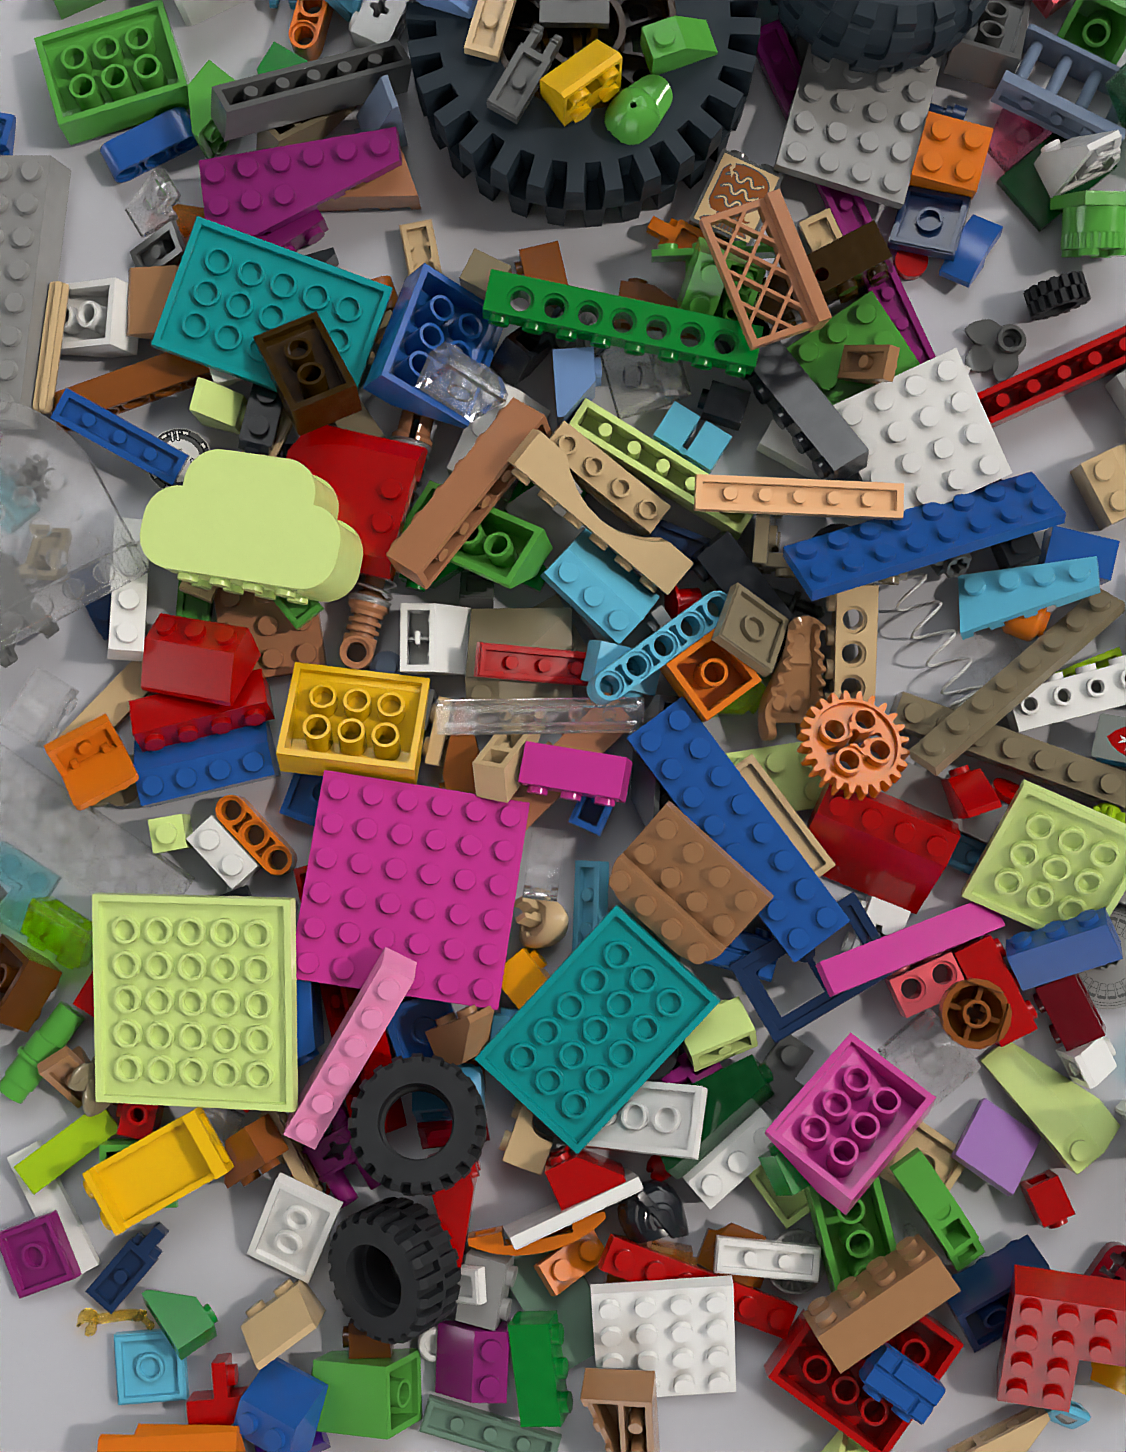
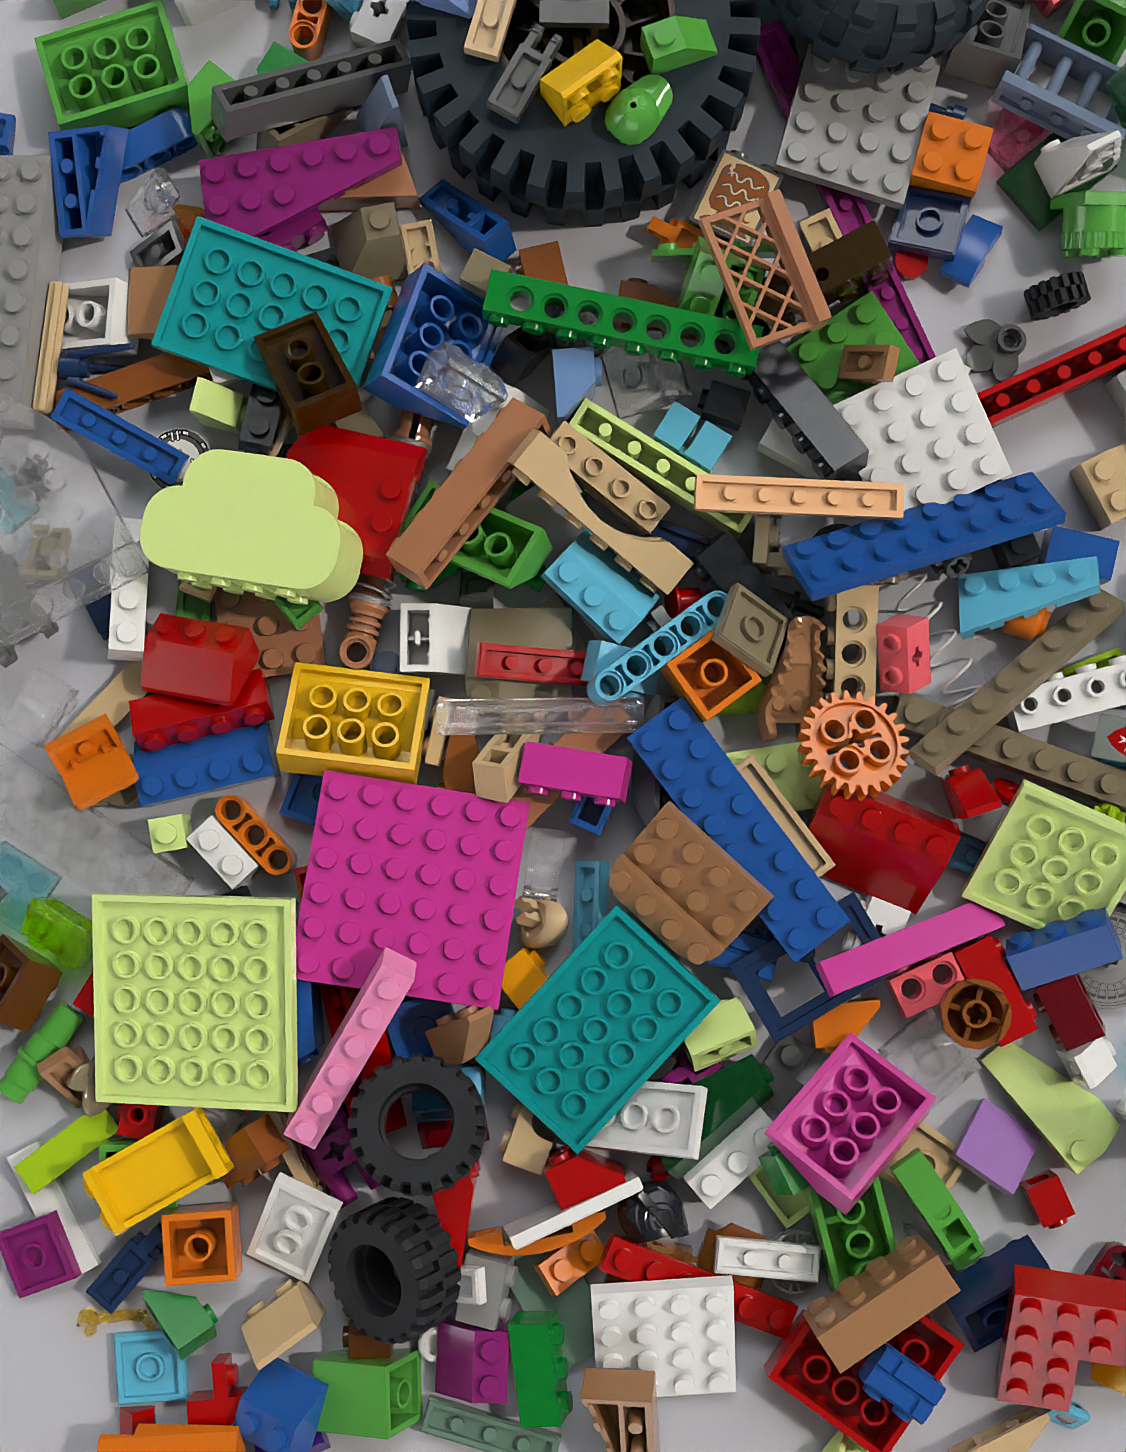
none -> blue wedge [48,125,129,239]
none -> dark blue plant [58,343,135,399]
none -> red slope [120,1406,156,1435]
none -> orange brick [161,1202,243,1286]
none -> dark tan slope [332,202,408,282]
none -> blue slope [419,179,517,262]
none -> orange slope [809,997,881,1053]
none -> coral brick [877,614,931,694]

